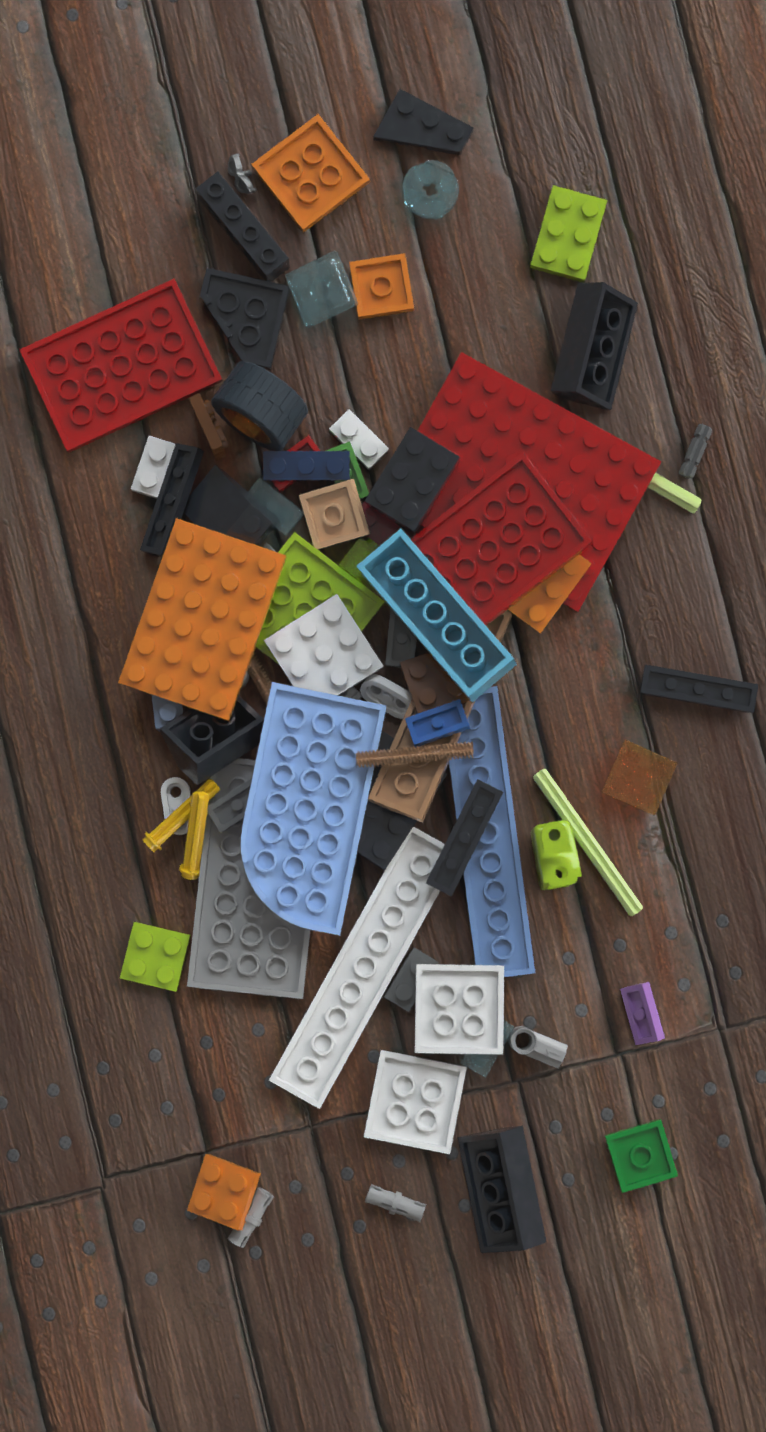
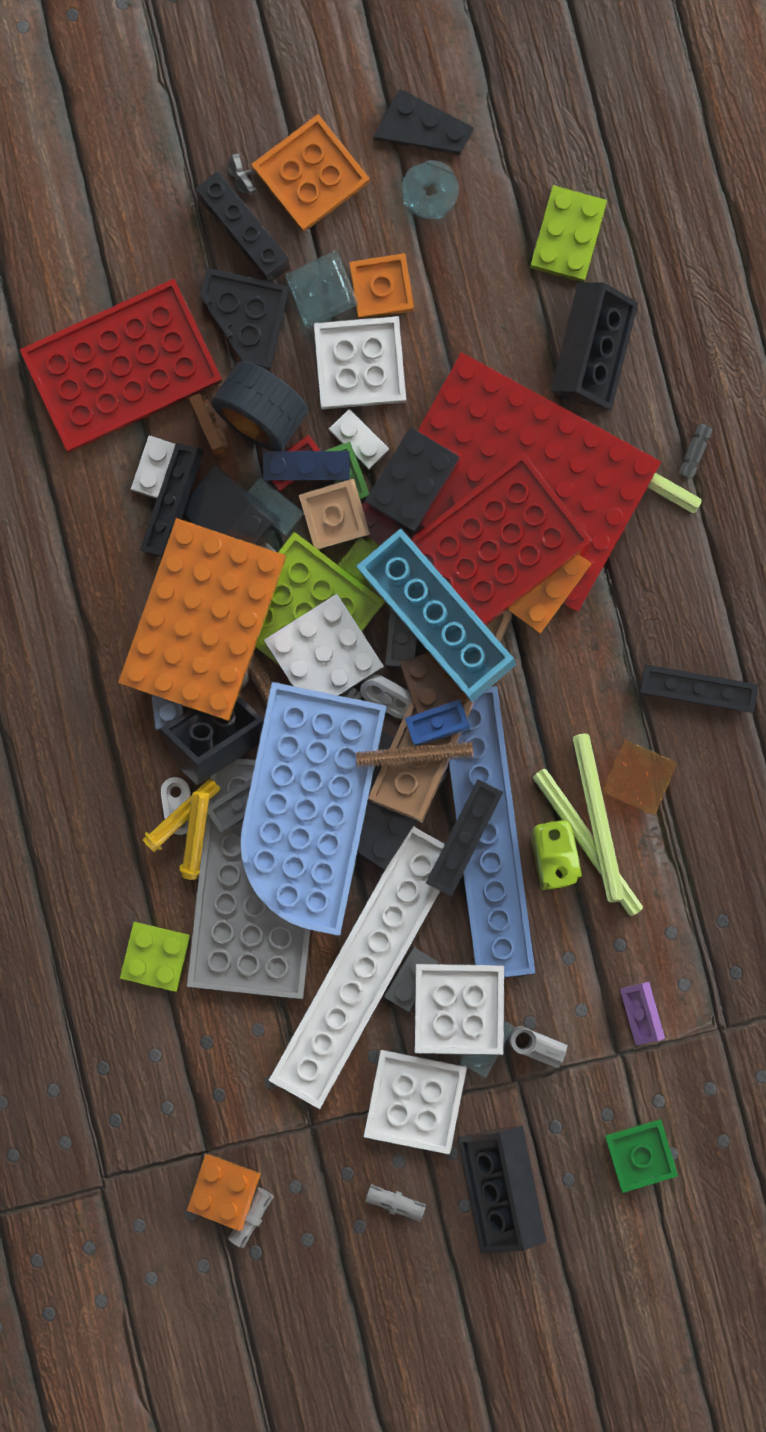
none -> white plate [314,316,406,409]
none -> yellowish green axle [573,734,624,903]

